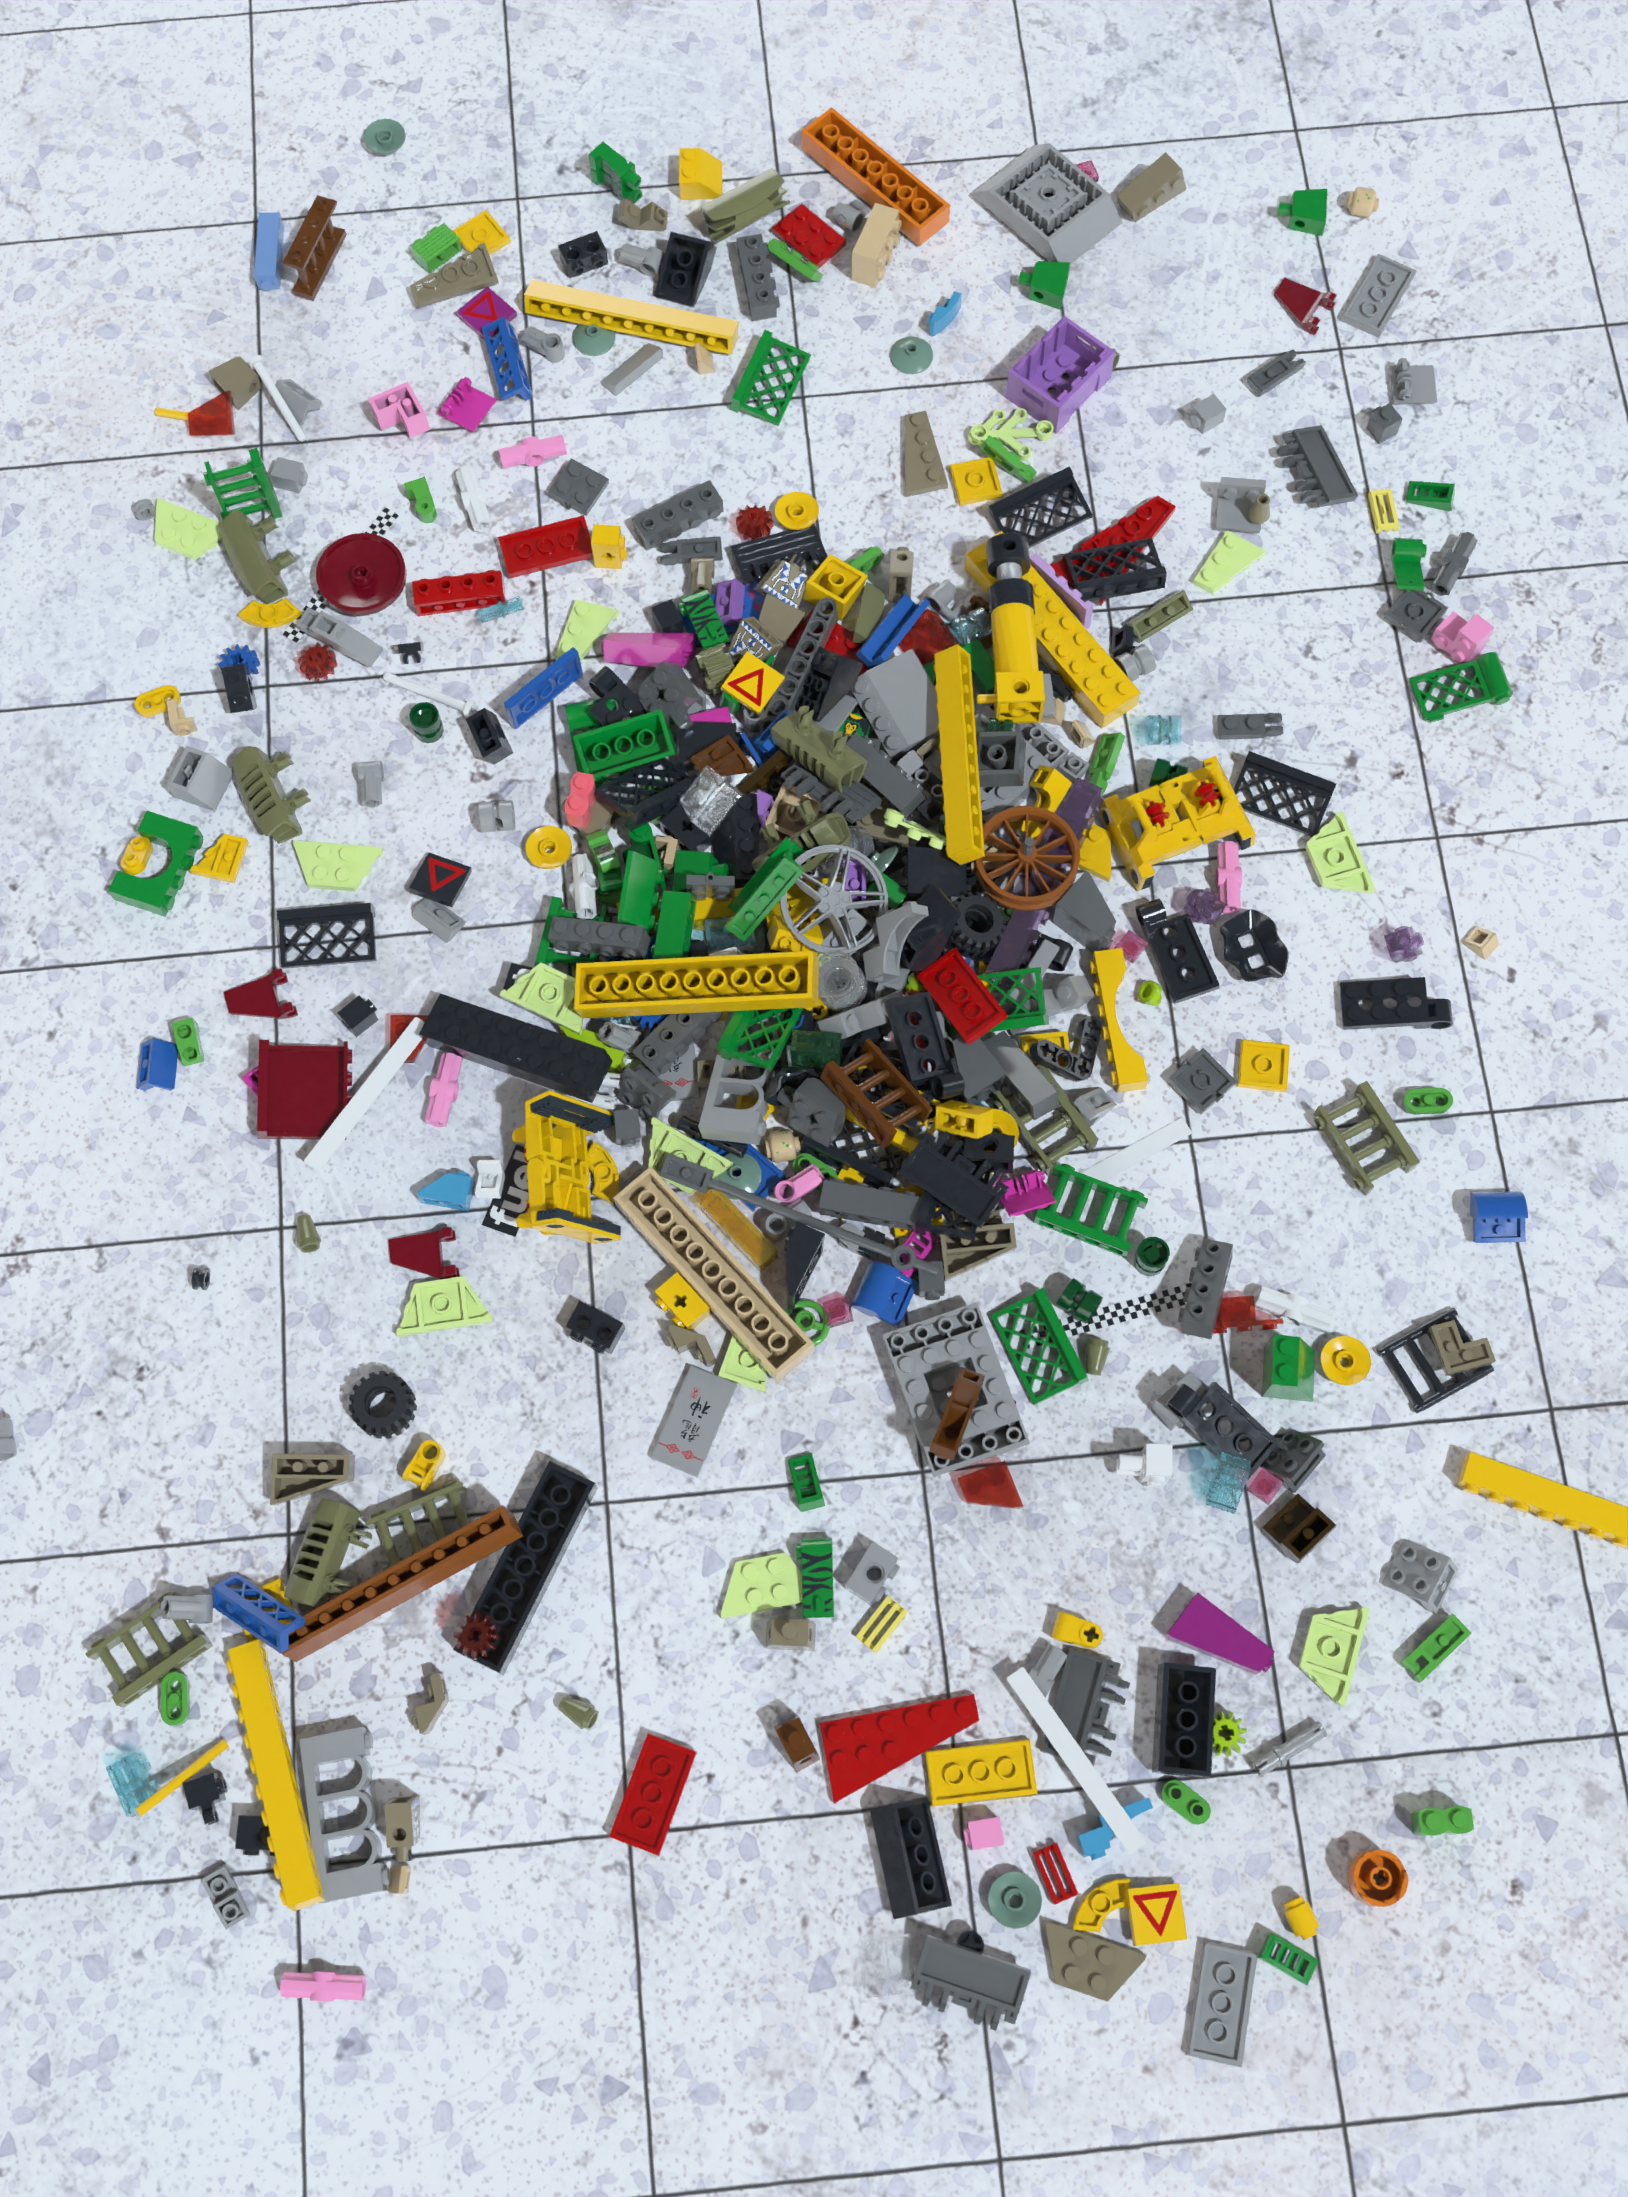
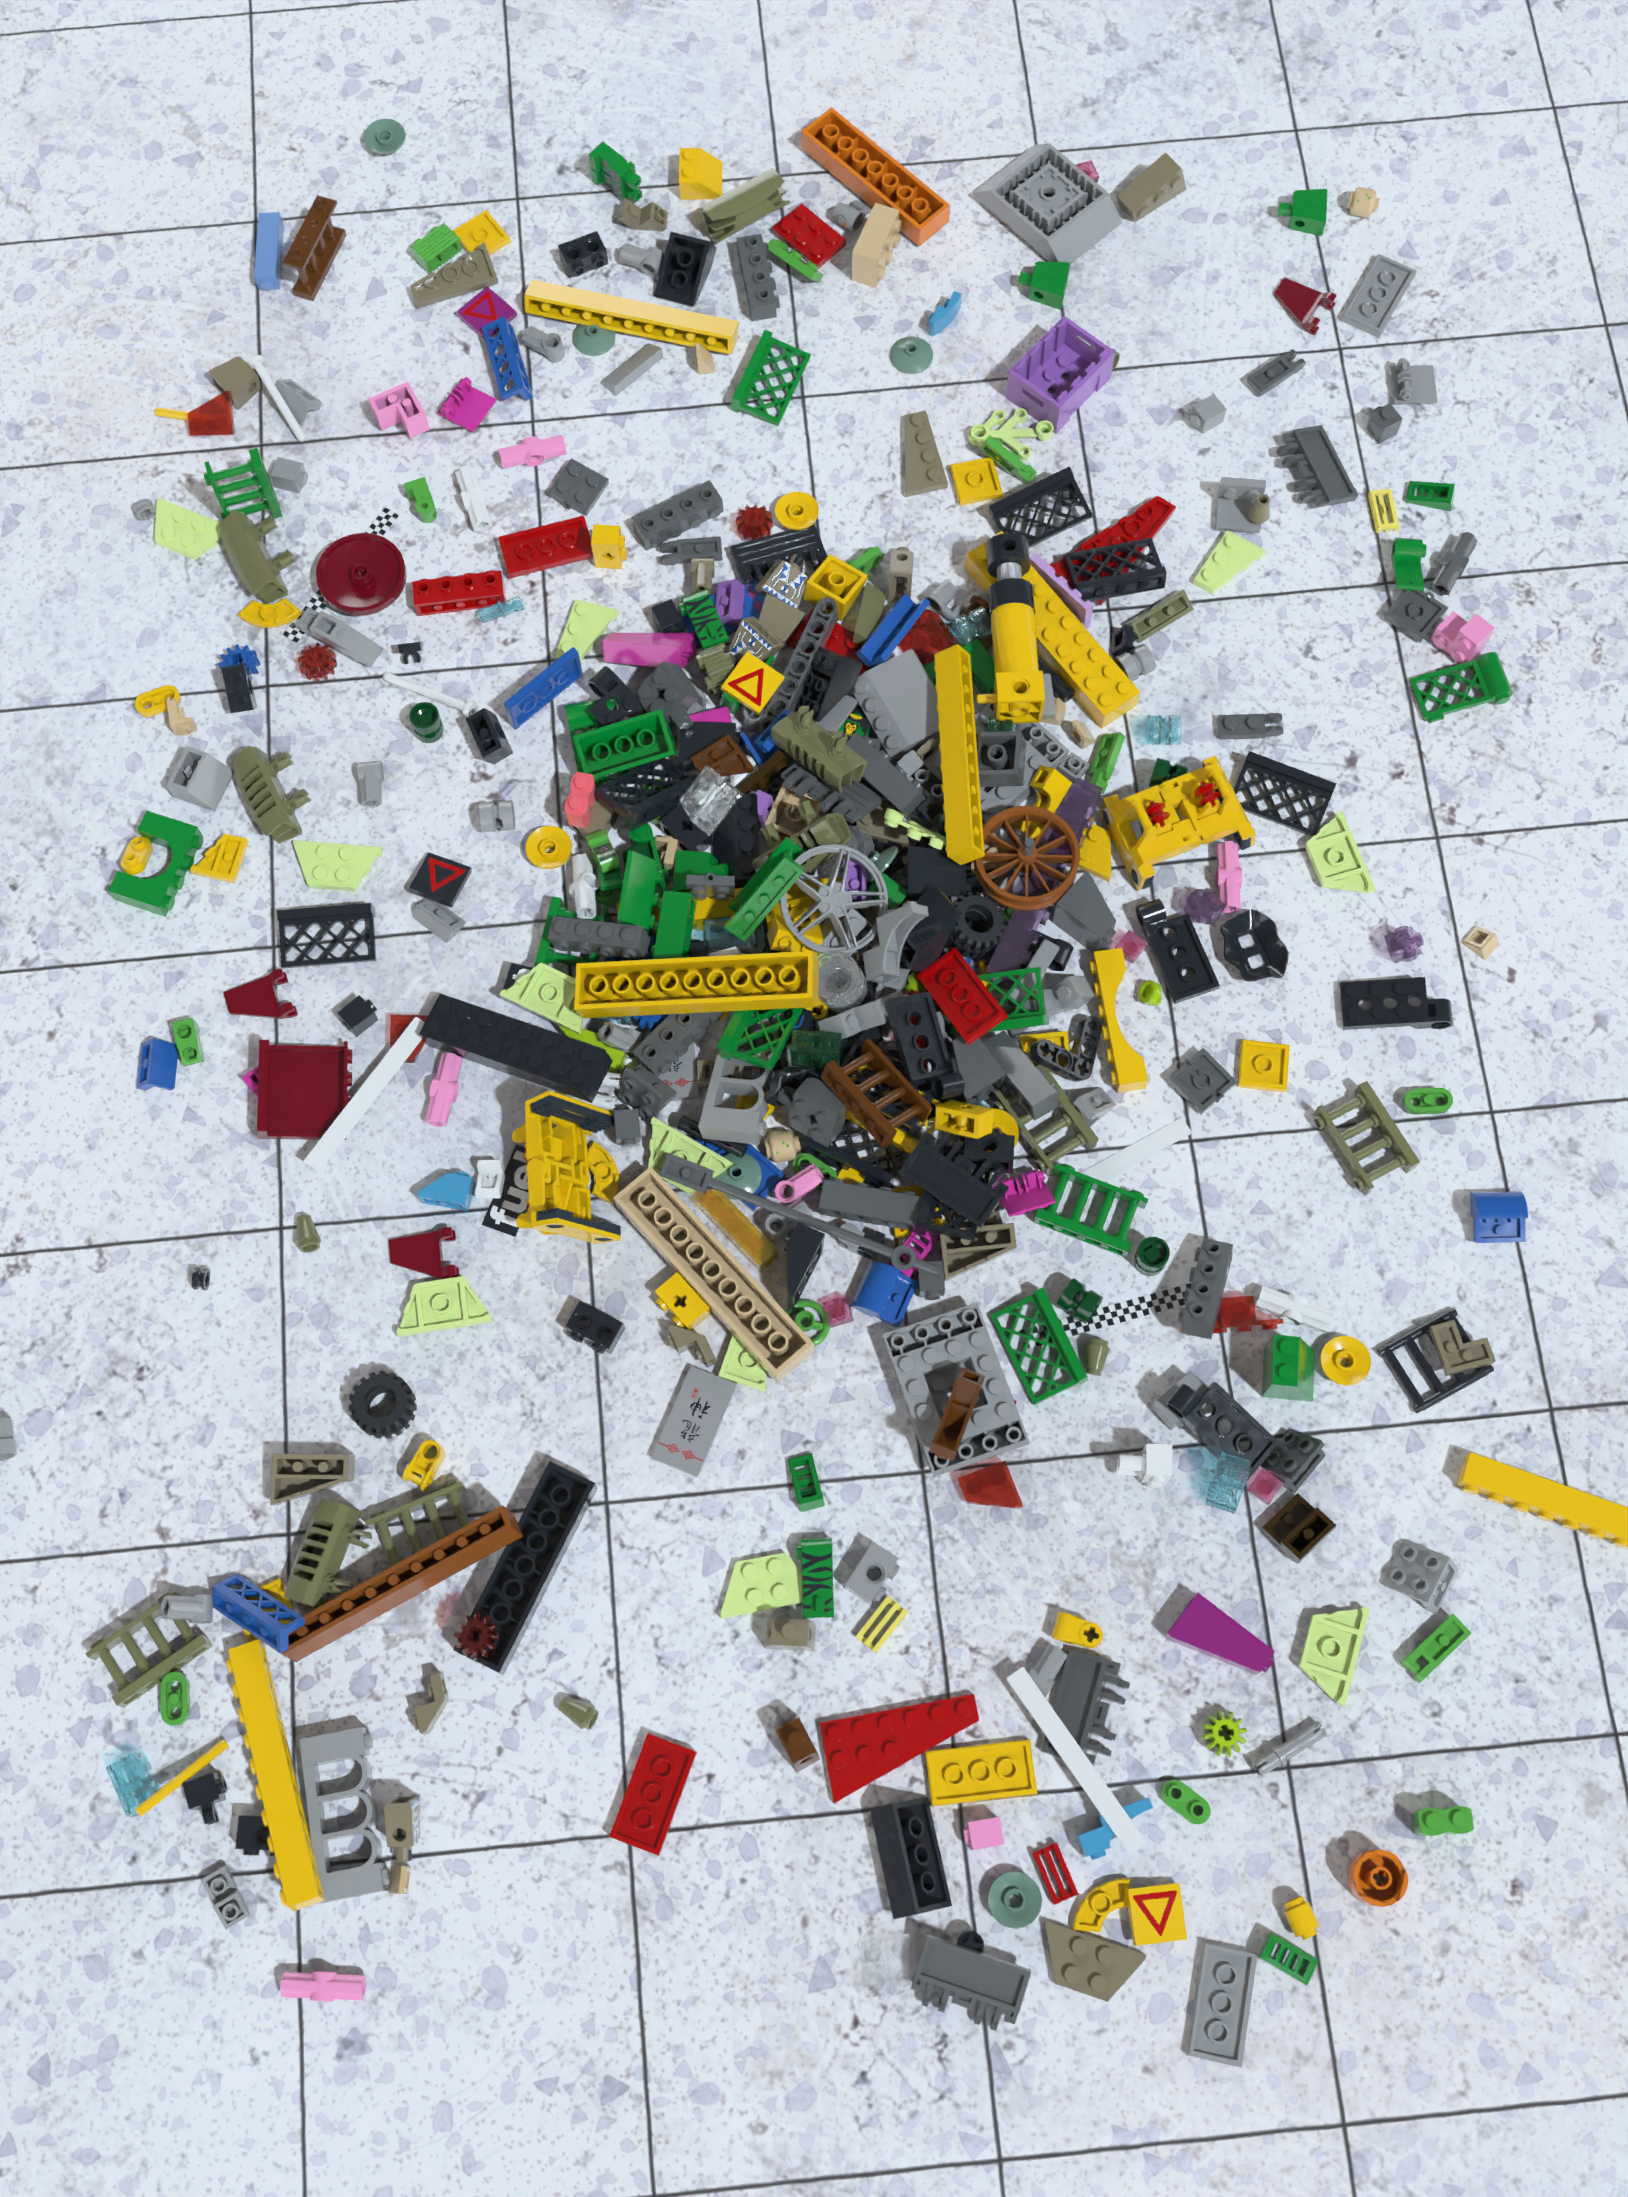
black slope [1152,1662,1216,1777] -> none

